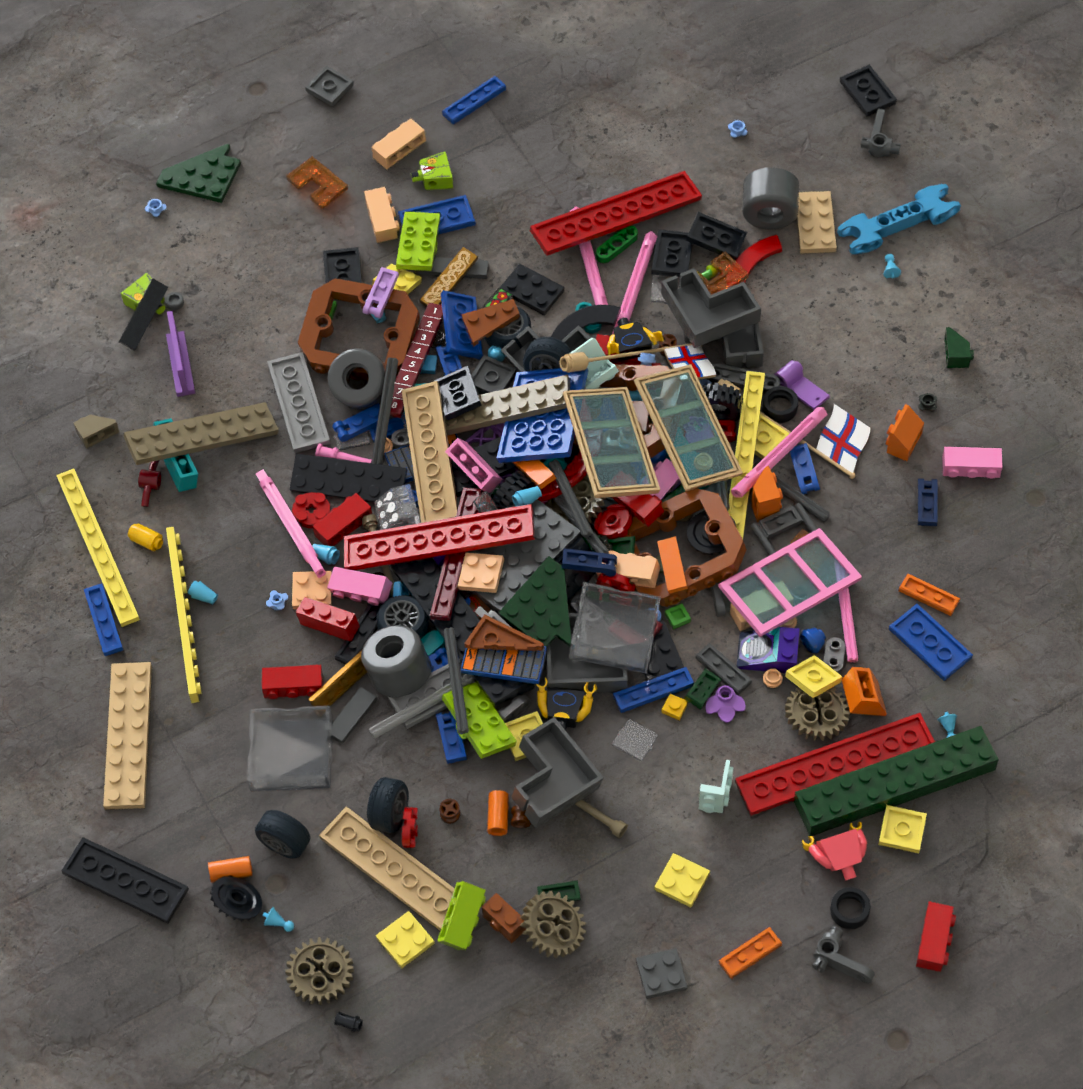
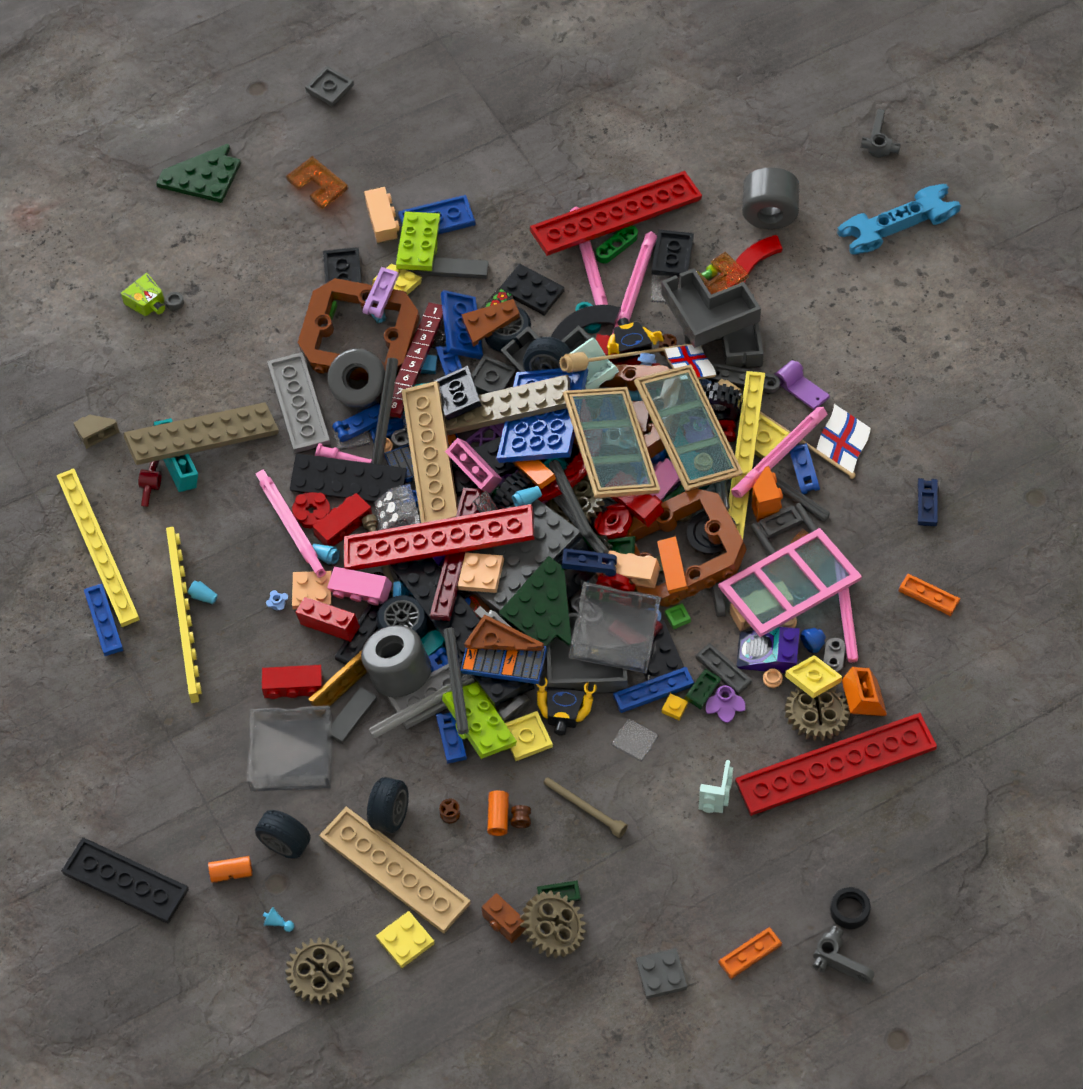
tan plate [103,662,152,810] -> none
black tile [118,278,168,351] -> none
yellow head [128,523,163,551] -> none
light blue plate [145,199,166,217] -> none
medium lavender fence [166,311,195,397] -> none
black gear [210,876,262,922] -> none
black pin [334,1012,363,1032] -> none
light nougat brick [372,119,426,169] -> none
red plate [402,807,418,848] -> none
lime torso [411,152,453,190] -> none
tile [420,247,478,307] -> none
lime brick [437,881,486,950] -> none
blue tile [442,76,506,125] -> none
medium azure piece [488,346,505,362] -> none
dark grey piece [511,717,603,828] -> none
light yellow plate [654,853,710,907] -> none
black plate [686,212,747,261] -> none
light blue plate [728,120,747,138] -> none
black tyre [762,386,798,423] -> none
dark green brick [794,726,999,836] -> none
tan plate [797,191,837,254] -> none
coral torso [802,822,867,880] -> none
black plate [840,64,897,116] -> none
light yellow plate [878,805,927,853] -> none
medium azure piece [883,254,901,278] -> none
orange slope [886,404,924,461] -> none
blue tile [889,604,973,681] -> none
red brick [916,902,956,972] -> none
pearl dark grey plate [918,393,937,411] -> none
medium azure piece [938,712,957,738] -> none
bright pink brick [942,447,1002,479] -> none
dark green slope [944,327,974,368] -> none

